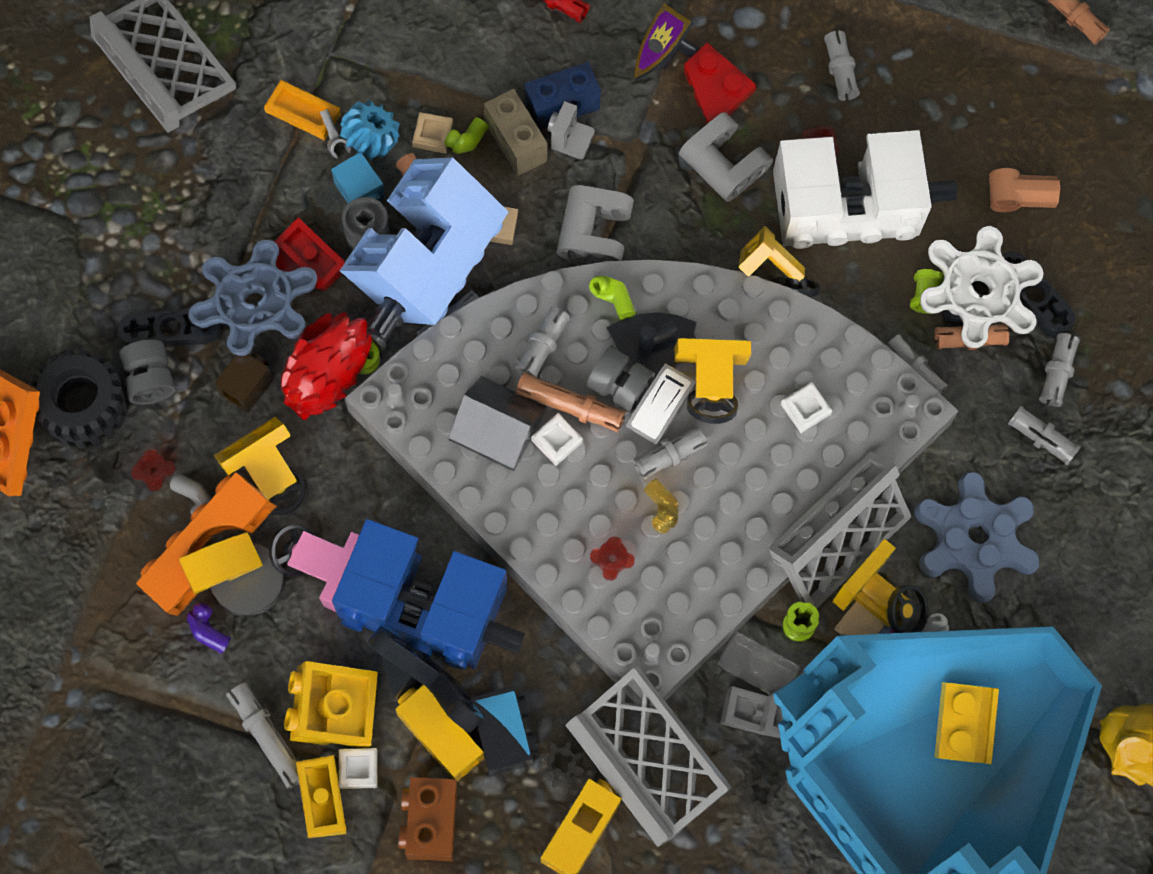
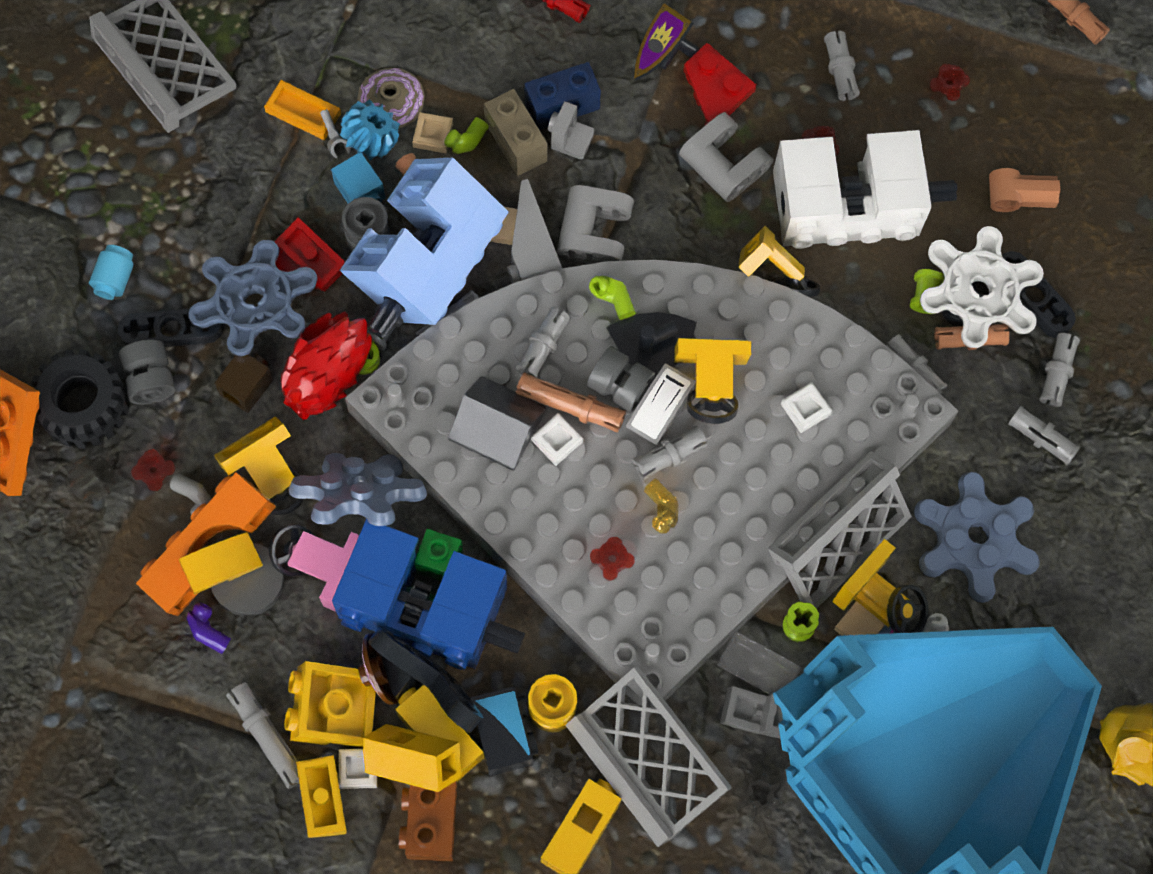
yellow plate [934,682,999,764] -> none
none -> medium azure brick [89,245,134,300]
none -> sand blue plate [289,453,427,526]
none -> dish [357,67,425,128]
none -> reddish brown dish [358,633,398,705]
none -> yellow brick [363,724,461,792]
none -> green brick [414,529,463,581]
none -> light grey slope [507,179,562,284]
none -> yellow wheel [528,674,577,732]
none -> clear red plate [930,64,970,101]

